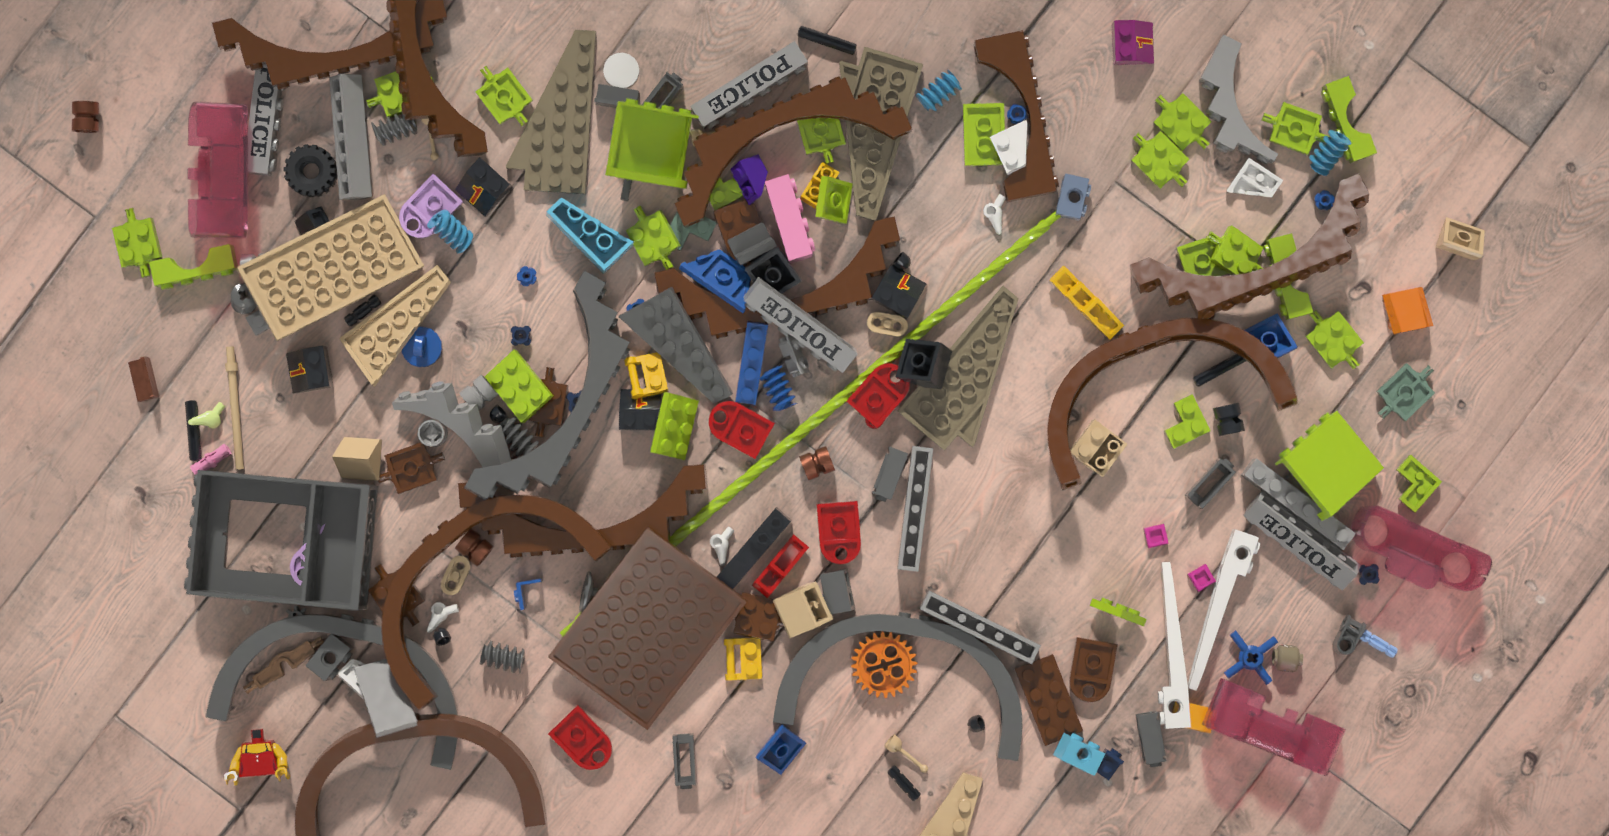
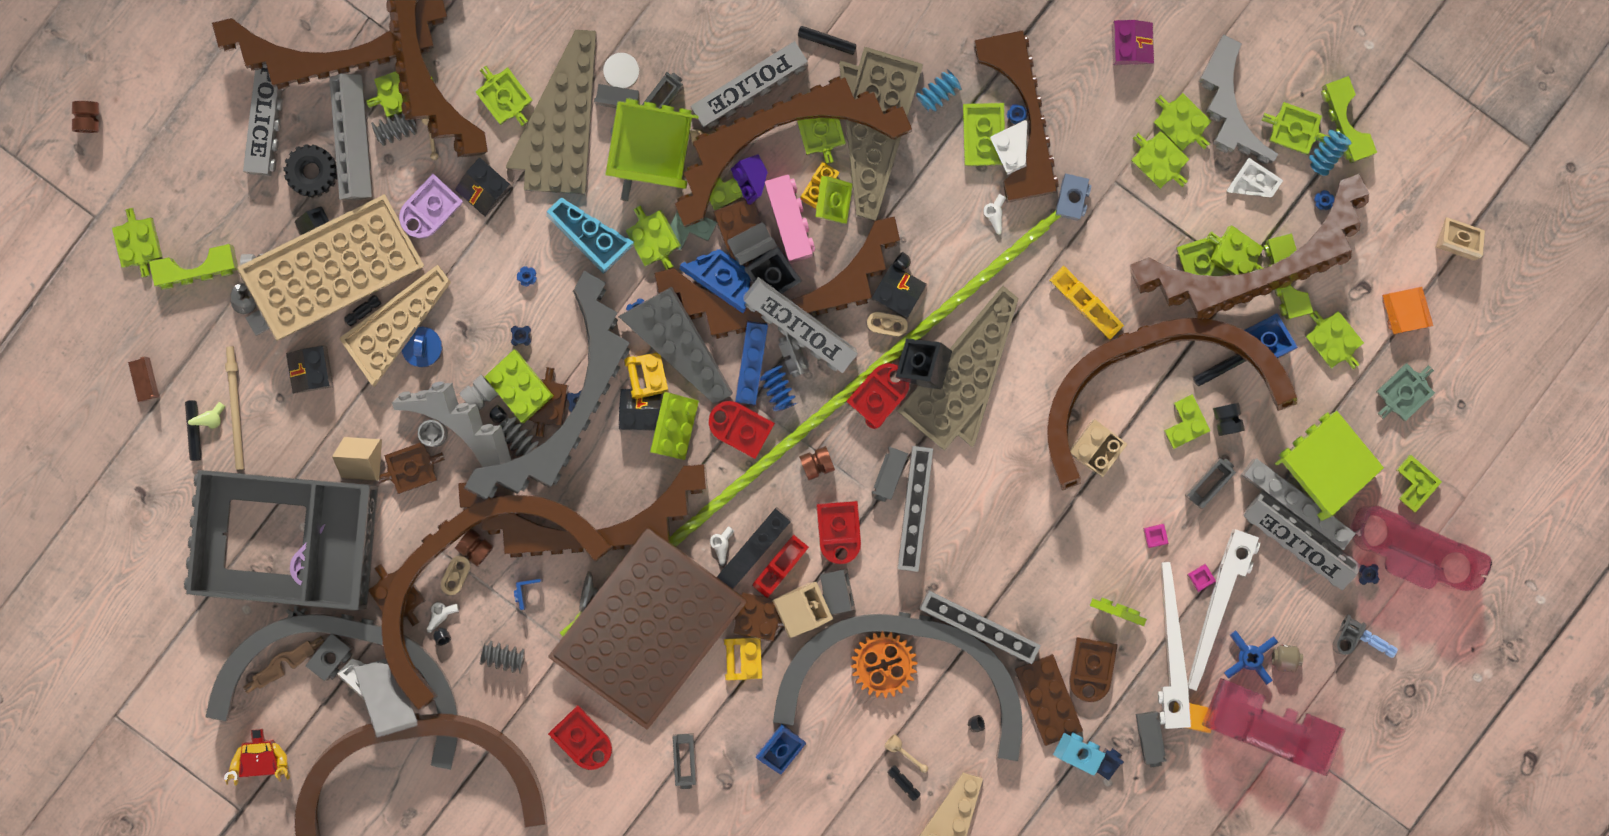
clear pink piece [187,102,248,239] -> none
bright pink pin [190,443,232,474] -> none
dark azure piece [427,210,473,254] -> none

